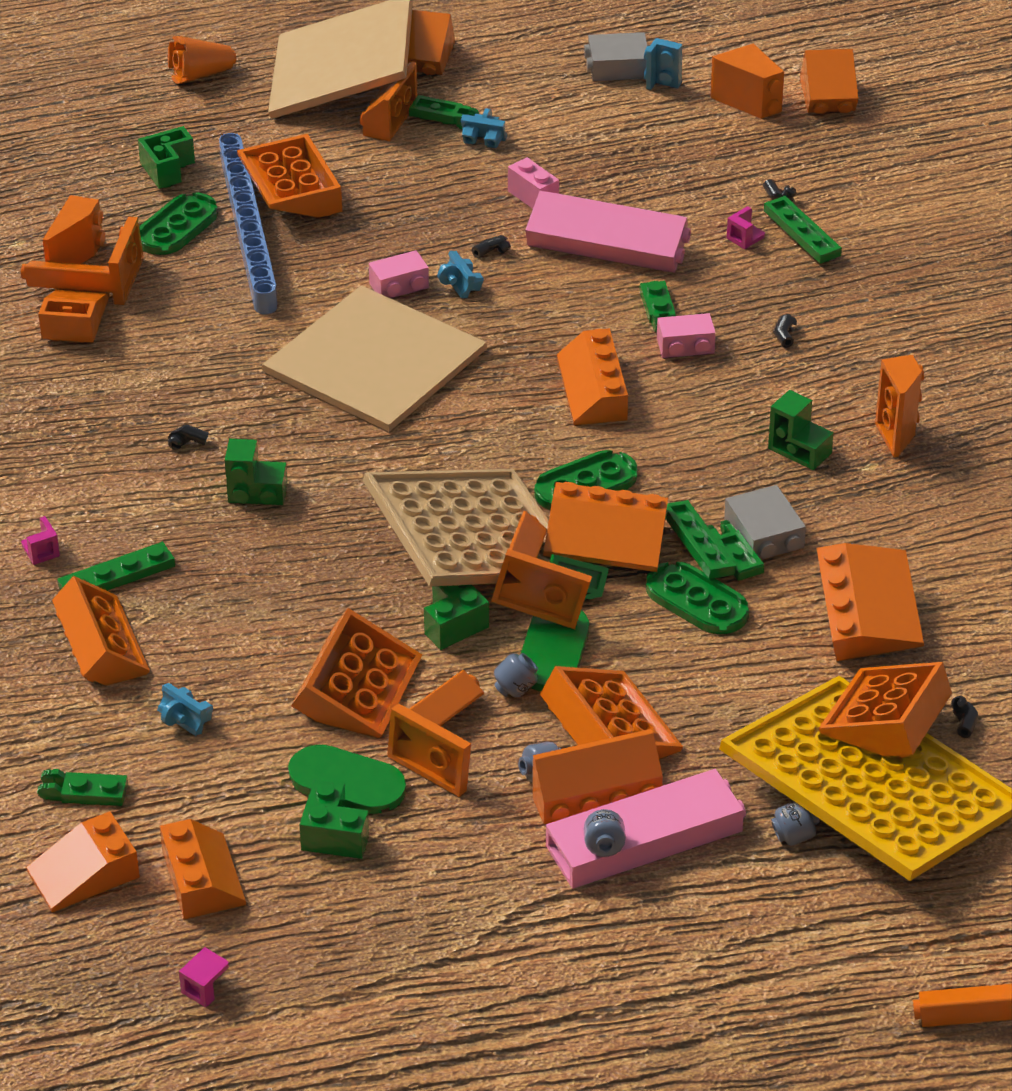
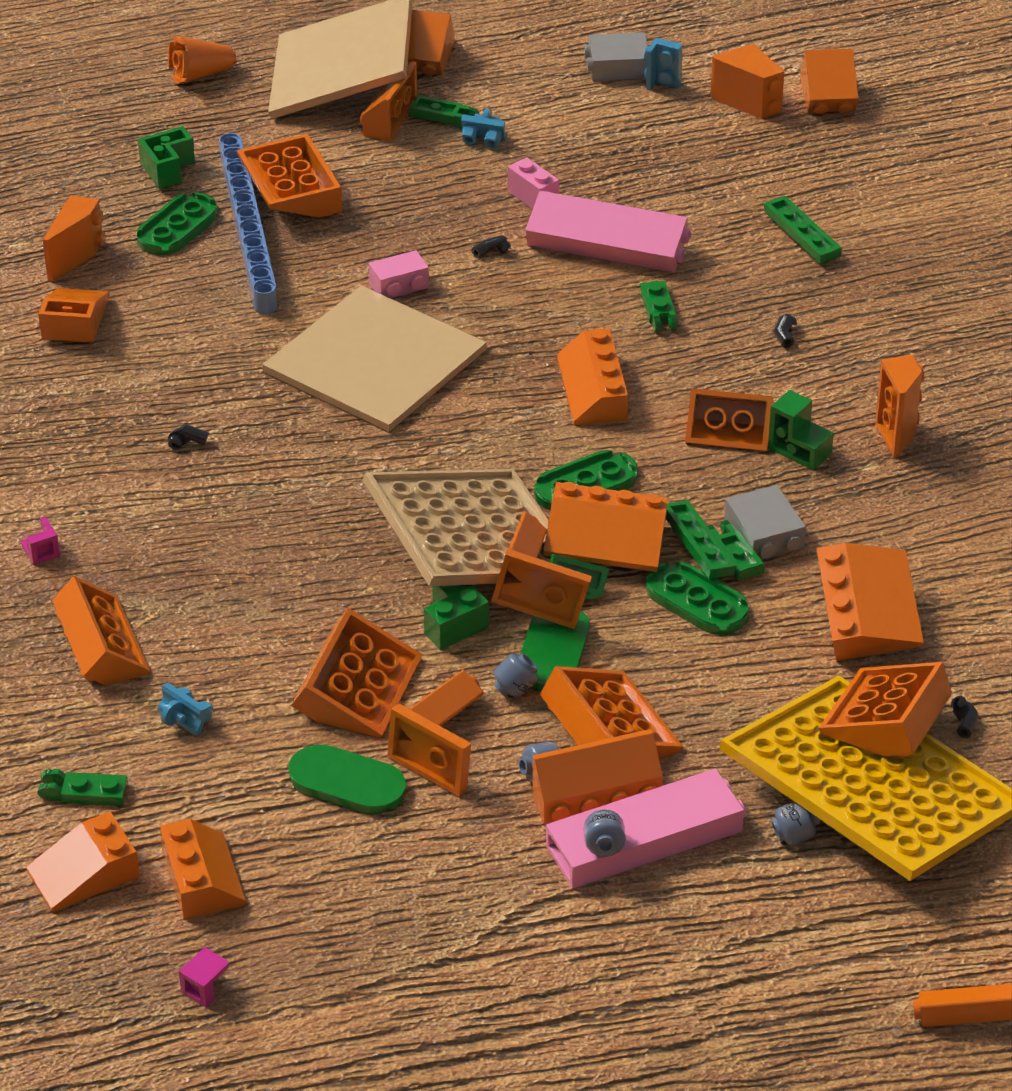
orange piece [21,217,144,305] -> none
green plate [57,541,175,591] -> none
green brick [224,438,288,505] -> none
green brick [299,780,369,859] -> none
dark azure hips [437,251,484,298] -> none
bright pink brick [657,313,716,358] -> none
dark pink panel [726,206,765,249] -> none
black arm [763,179,797,201] -> none
none -> orange slope [685,388,774,451]

